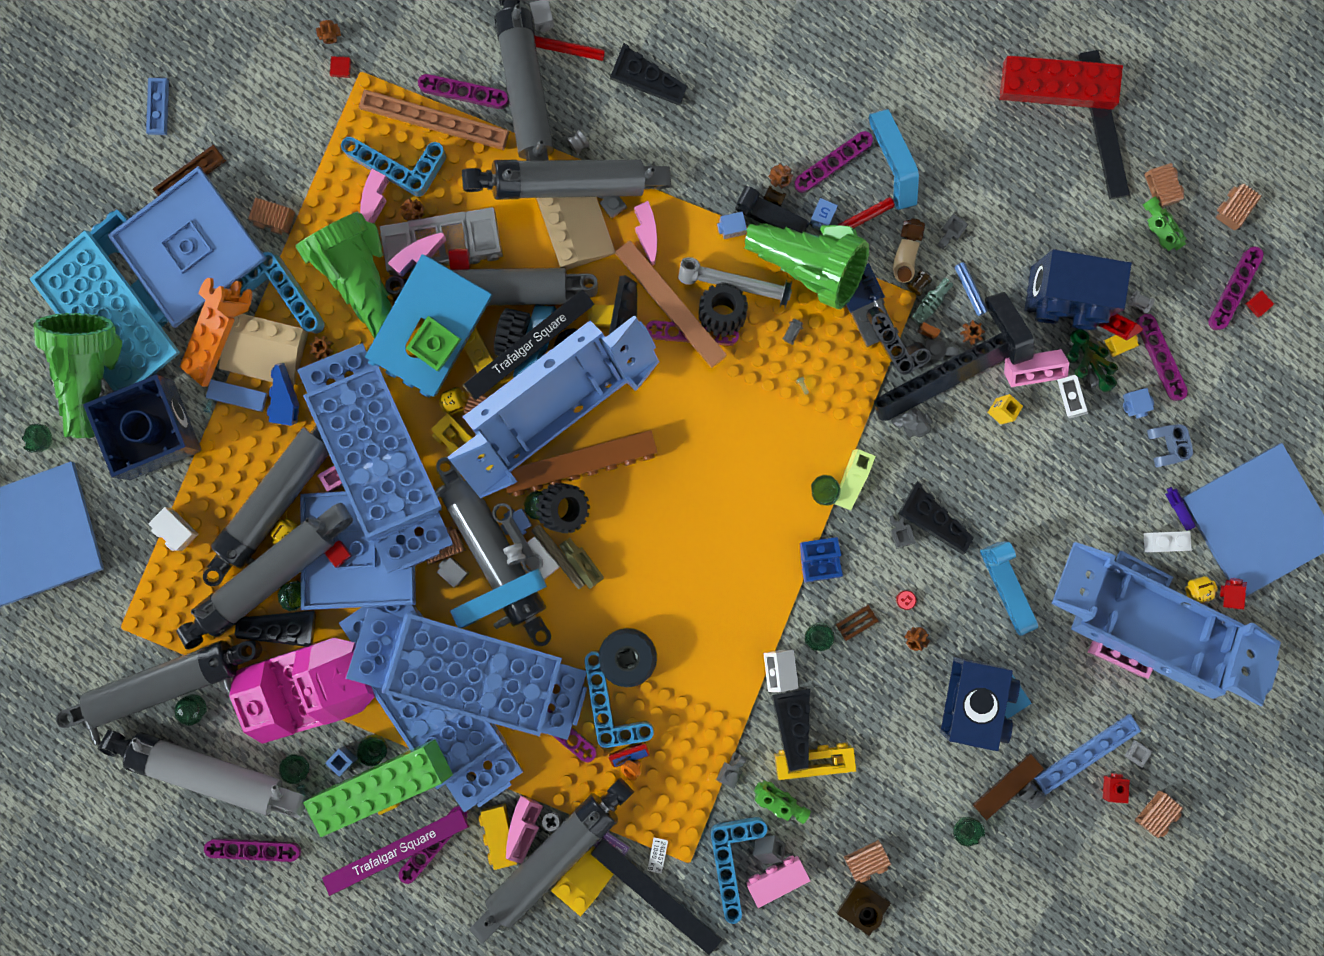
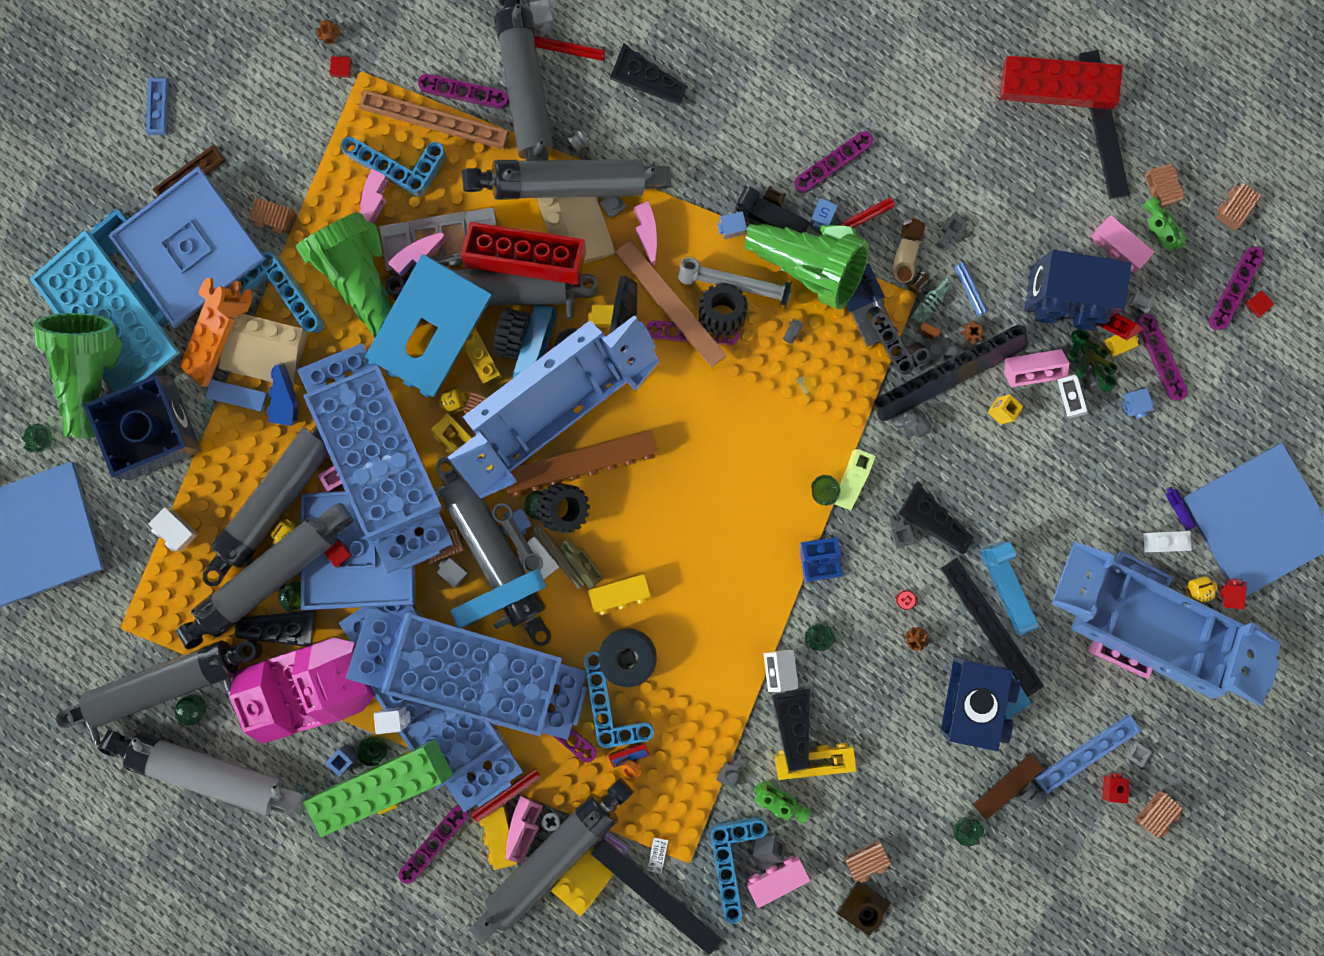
magenta beam [204,838,301,862] -> none
clear green hair [279,754,309,784] -> none
dark orange gear [309,336,334,360] -> none
magenta tile [322,809,469,896] -> none
dark orange gear [400,198,425,222] -> none
bright green plate [406,316,462,372] -> none
red tile [448,249,470,270] -> none
black tile [462,289,595,401] -> none
light grey wheel [503,543,526,565] -> none
dark orange gear [768,163,793,189] -> none
reddish brown tile [835,604,878,641] -> none
dark azure beam [869,109,919,210] -> none
black beam [985,292,1034,365] -> none
sand blue piece [1147,424,1193,468] -> none
none -> white brick [374,706,411,734]
none -> red brick [461,222,586,285]
none -> red axle [471,769,541,822]
none -> yellow brick [588,574,651,615]
none -> black tile [940,558,1044,697]
none -> bright pink brick [1090,215,1154,273]

